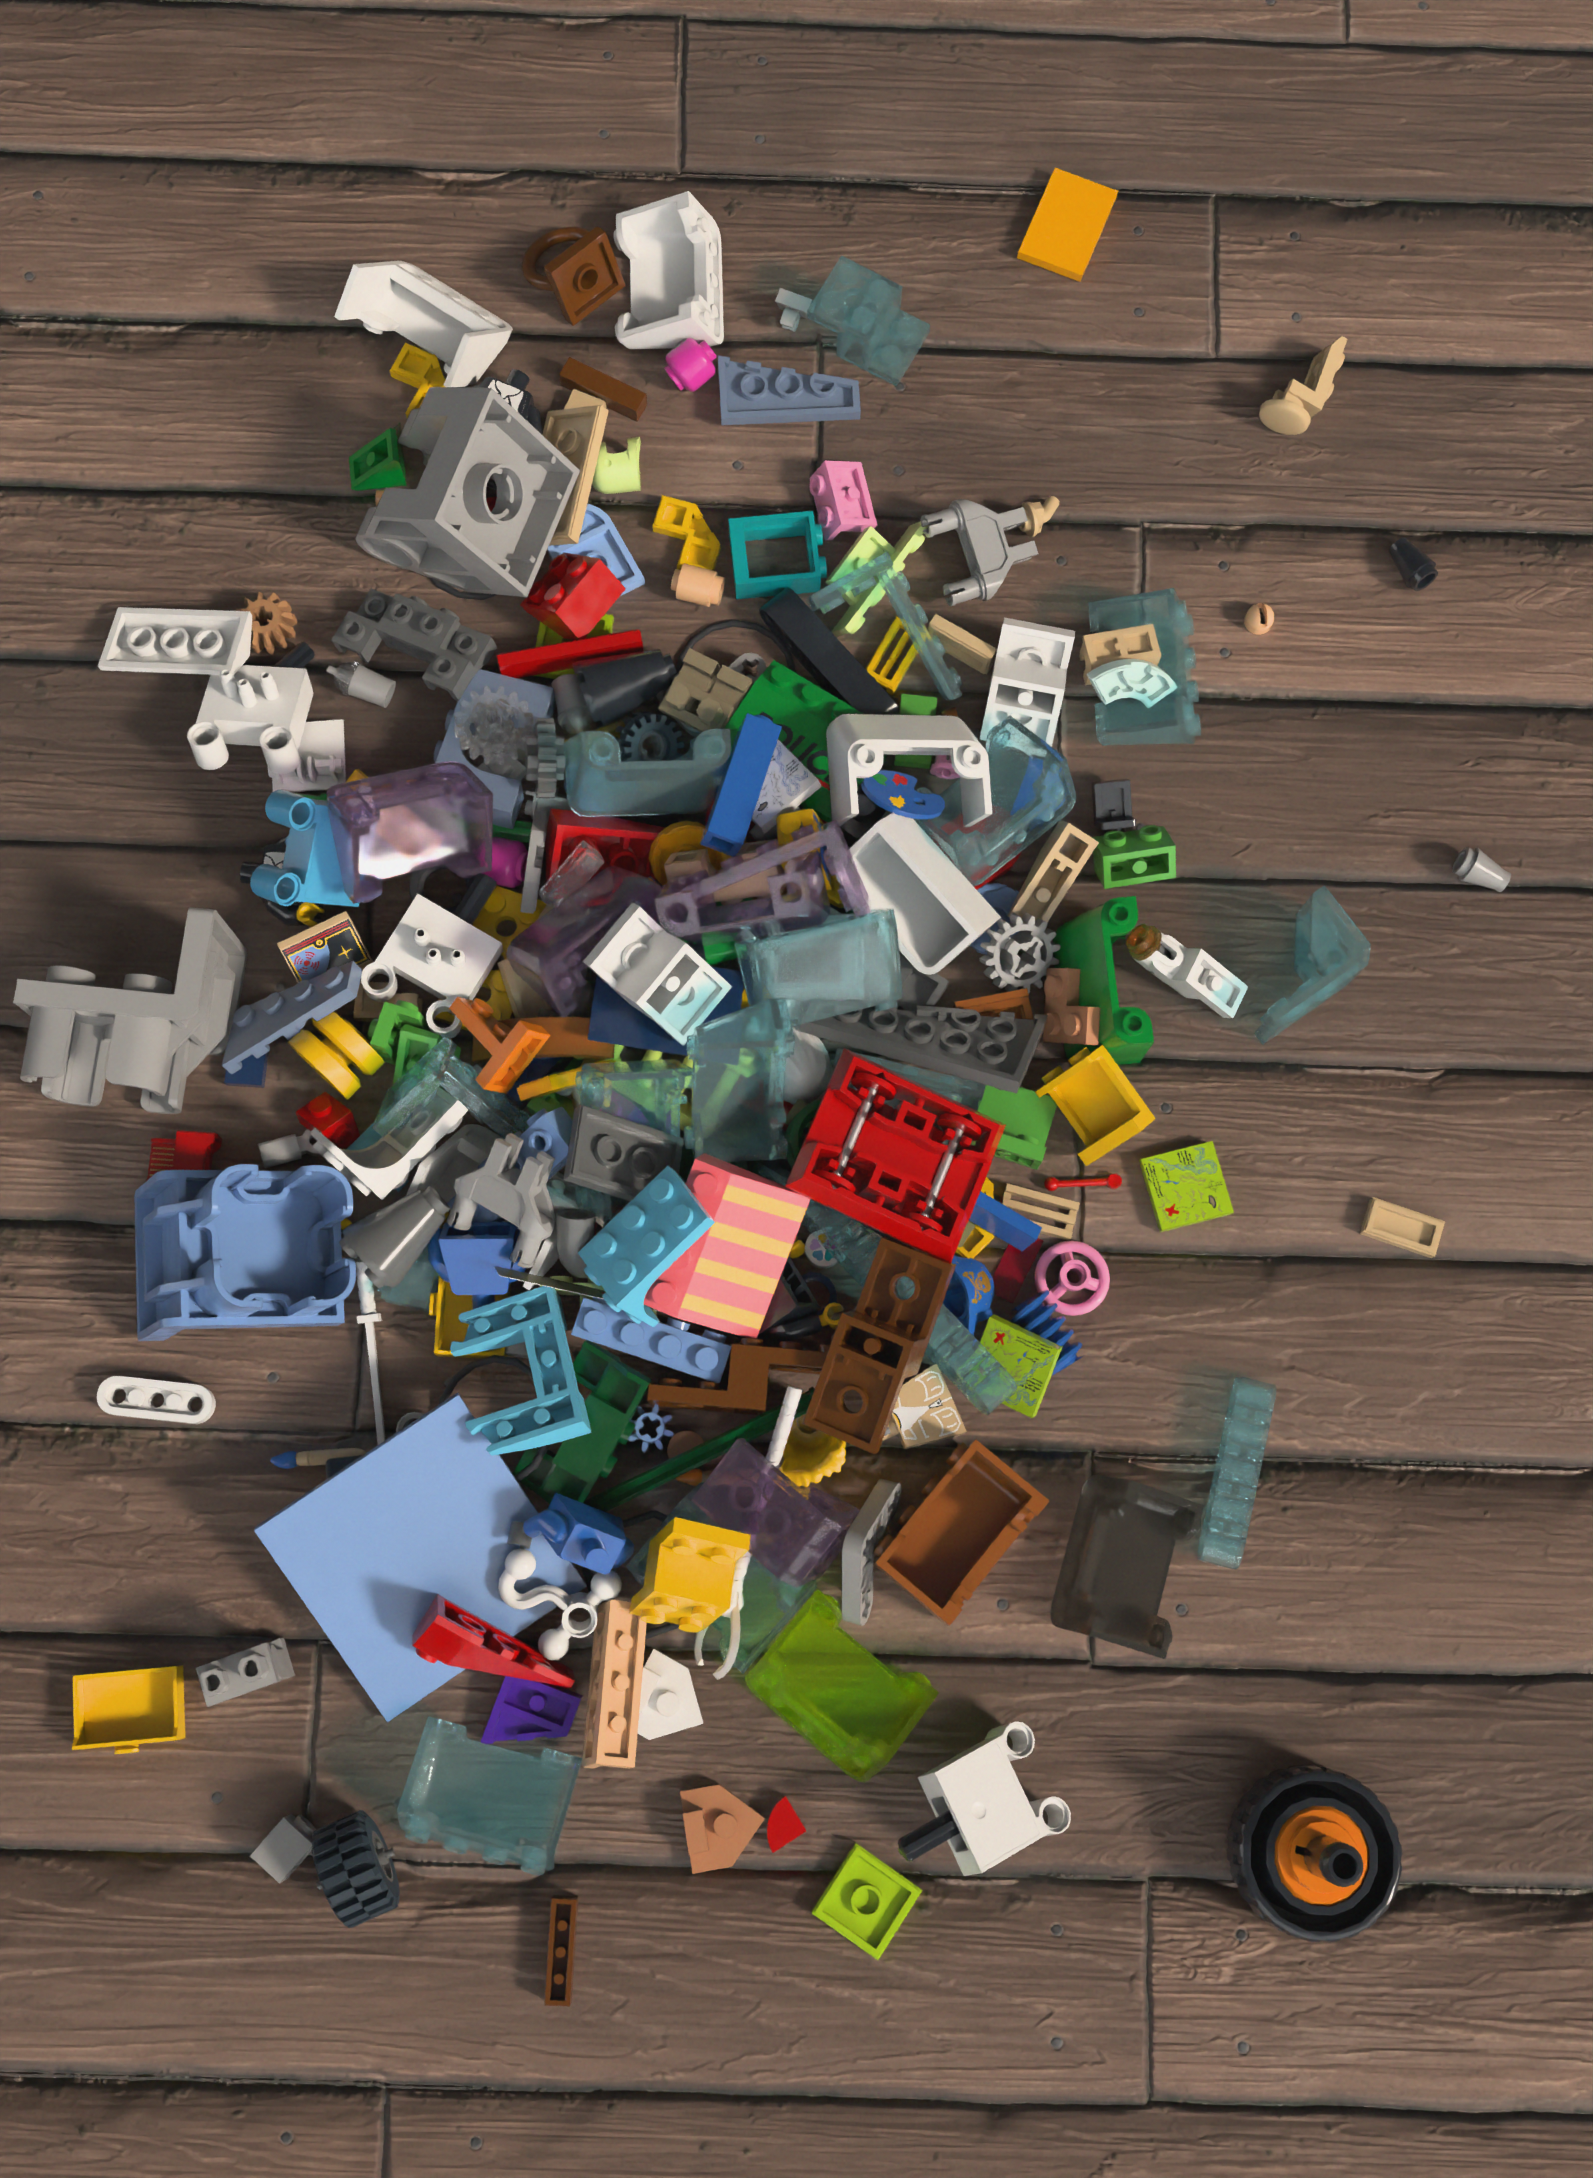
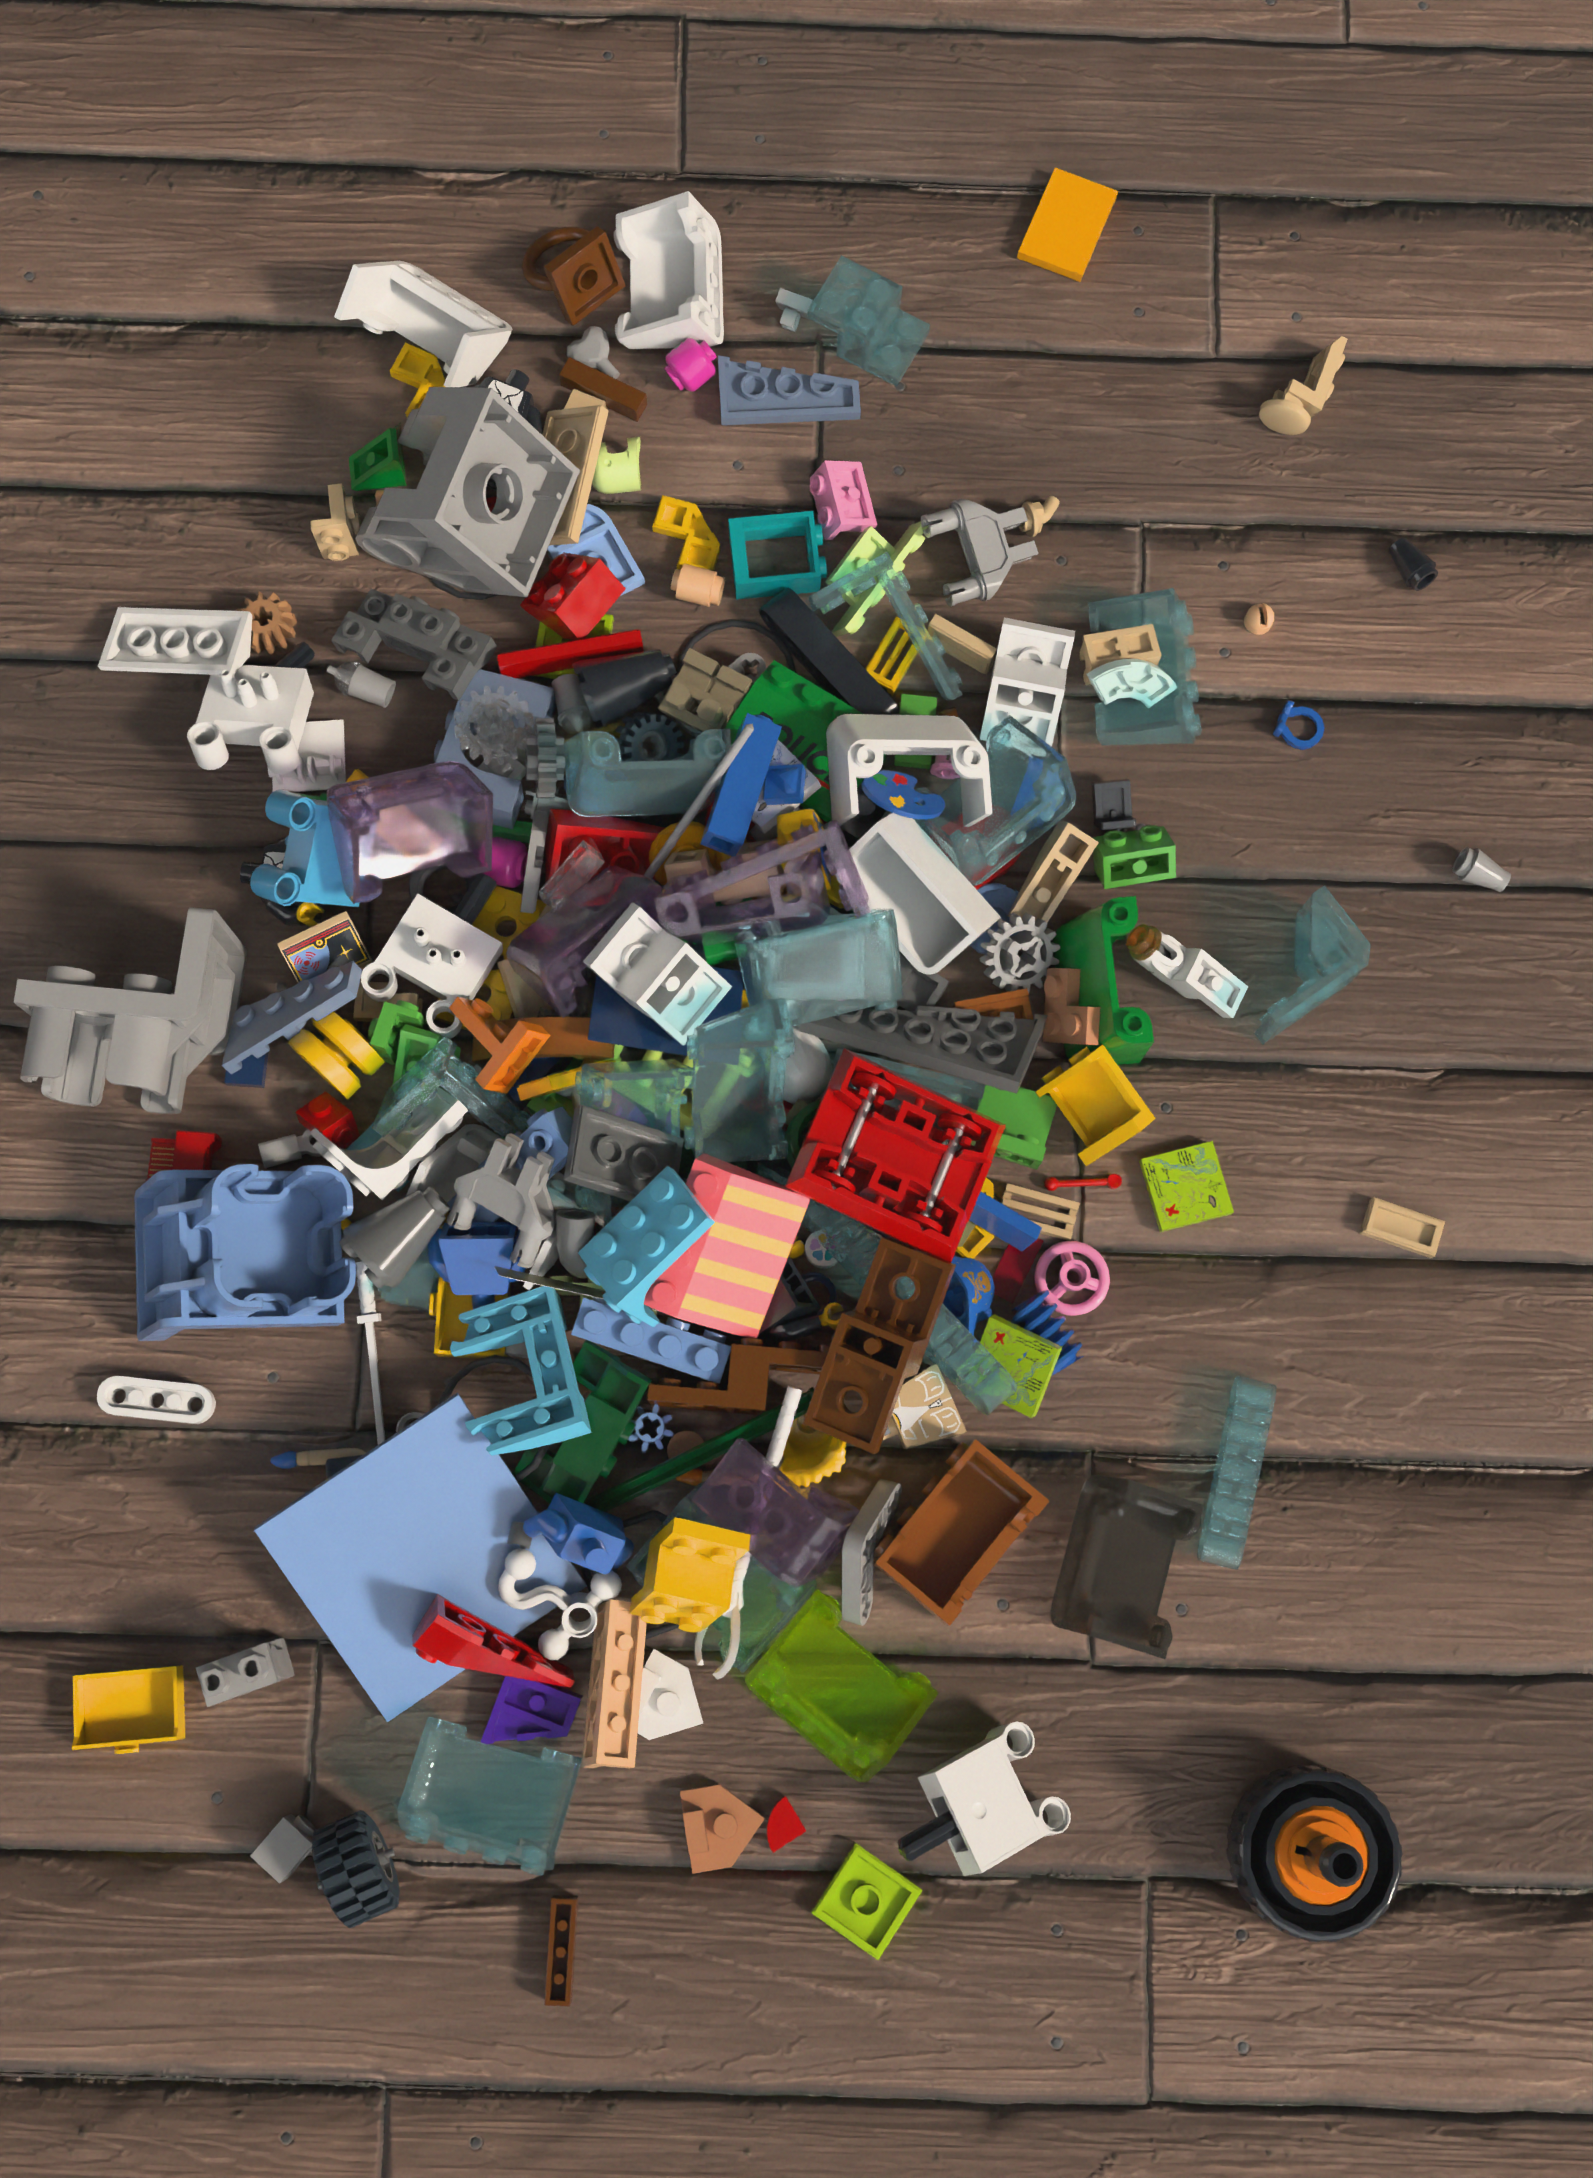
none -> tan bracket [310,483,361,561]
none -> light grey rock [567,326,620,379]
none -> light grey axle [638,724,754,889]
none -> blue tile [764,764,806,805]
none -> blue piece [1272,700,1325,750]

